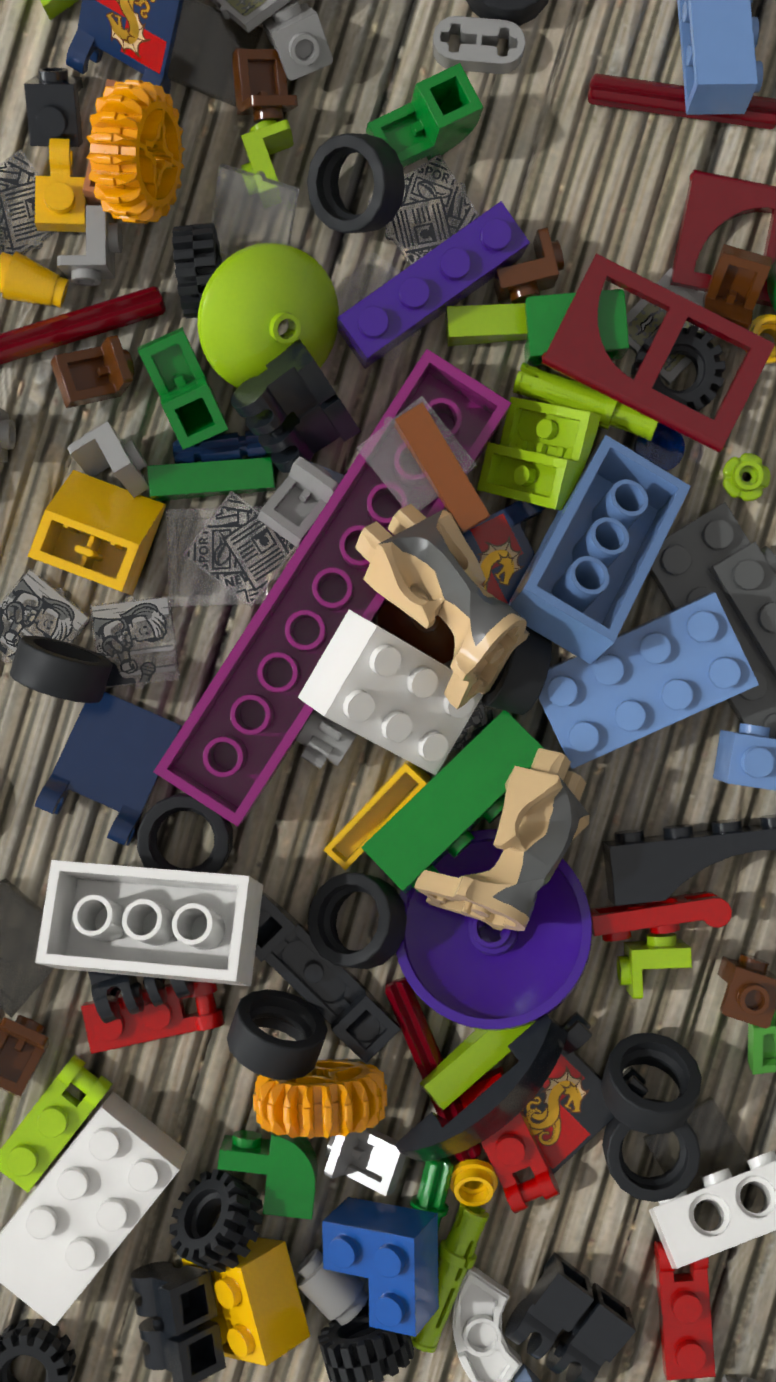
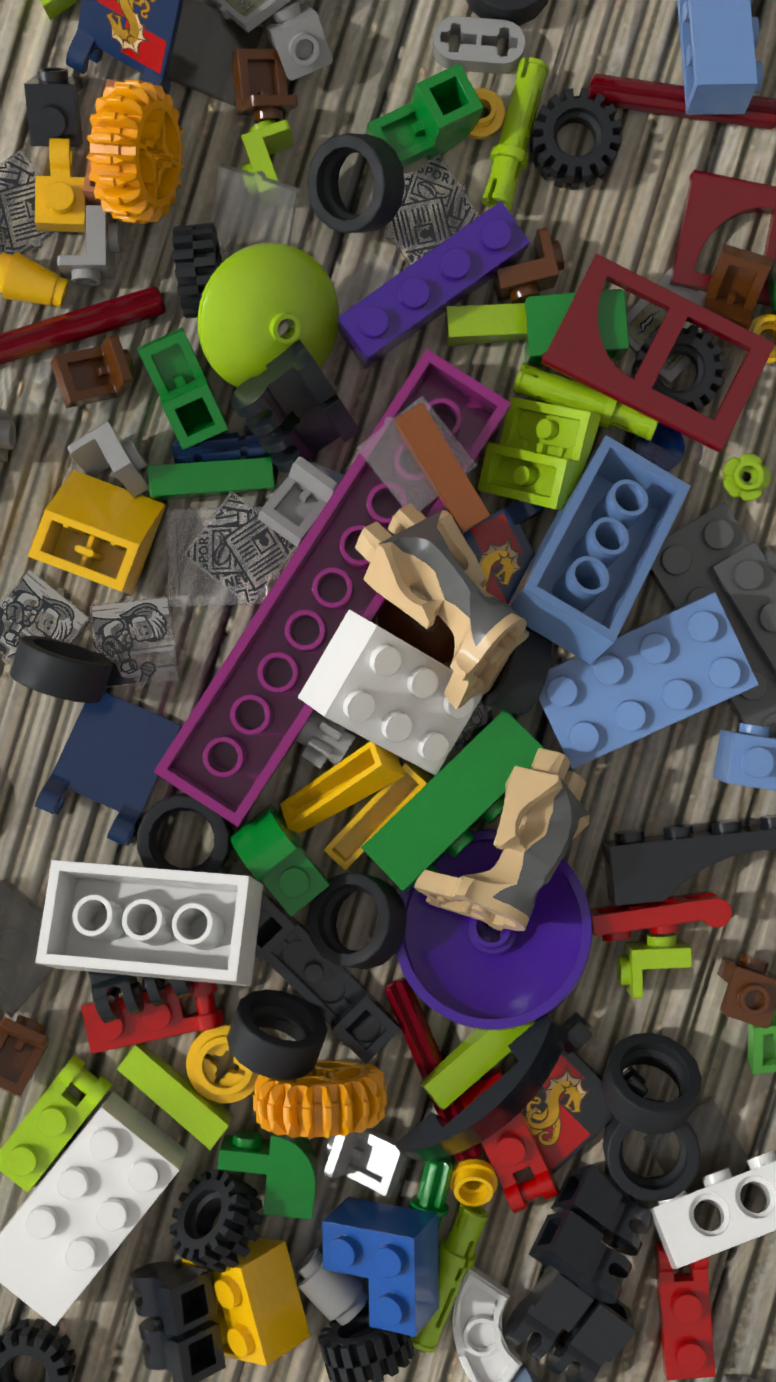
none -> lime piece [117,1043,233,1150]
none -> yellow gear [186,1024,259,1103]
none -> green brick [230,804,330,917]
none -> yellow piece [280,741,405,834]
none -> yellow plate [468,88,505,140]
none -> lime pin [482,57,550,211]
none -> black legs [528,1164,653,1304]
none -> black tyre [530,88,622,190]

